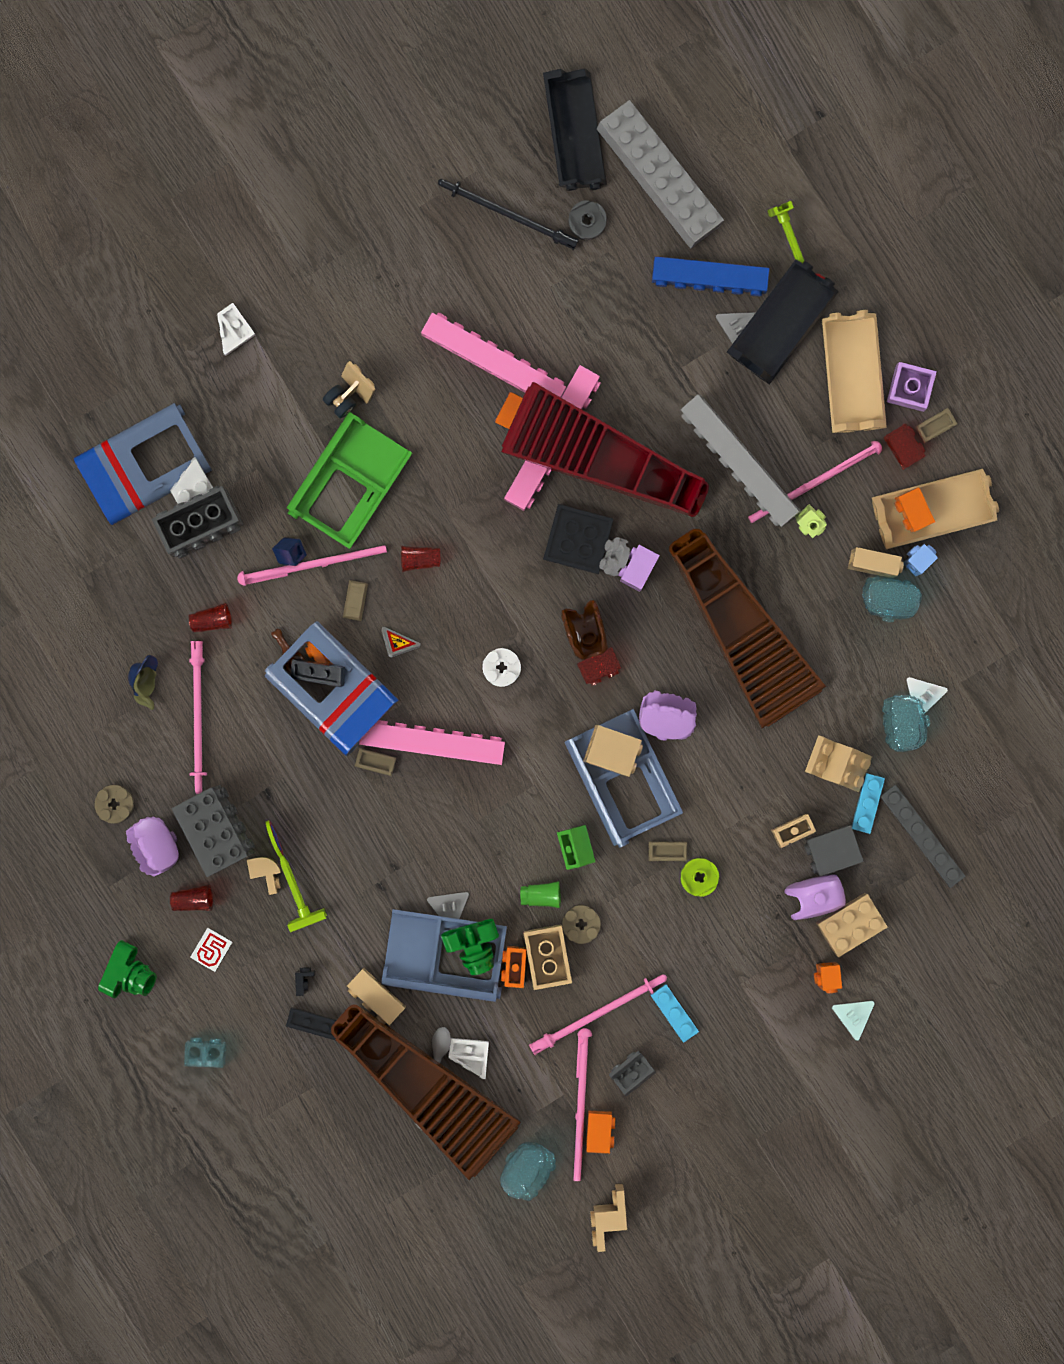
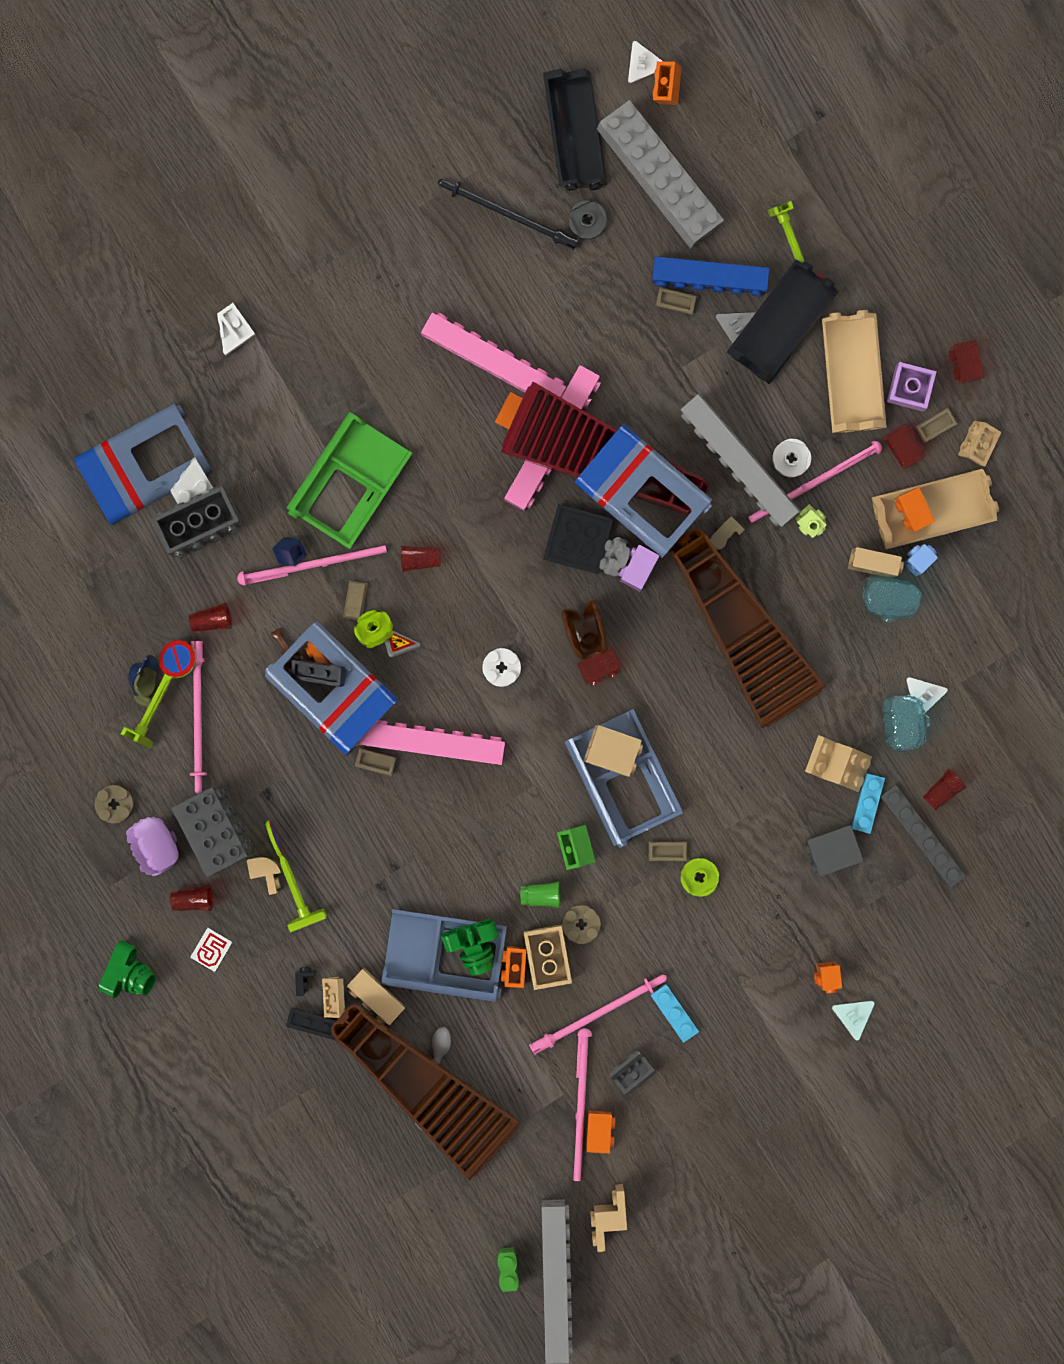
clear light blue brick [184,1037,226,1068] -> none
tan plate [323,361,376,419] -> none
light grey piece [427,892,469,930] -> none
white wing [449,1038,489,1079] -> none
clear light blue animal [500,1142,556,1201] -> none
lavender animal [639,690,697,740] -> none
tan brick [771,814,816,848] -> none
lavender animal [784,874,846,920] -> none
tan brick [816,893,887,957] -> none
none -> piece [121,640,196,749]
none -> tan bracket [322,977,345,1018]
none -> lime plate [354,610,393,648]
none -> bright green brick [498,1247,519,1292]
none -> light grey brick [542,1199,573,1364]
none -> sand blue piece [574,424,712,558]
none -> white piece [628,41,662,83]
none -> orange brick [653,61,682,105]
none -> dark tan tile [655,287,697,315]
none -> dark tan leg [710,516,745,551]
none -> white plate [772,439,811,478]
none -> clear red plant [923,768,967,811]
none -> clear red brick [949,340,985,384]
none -> tan bracket [958,421,1001,467]

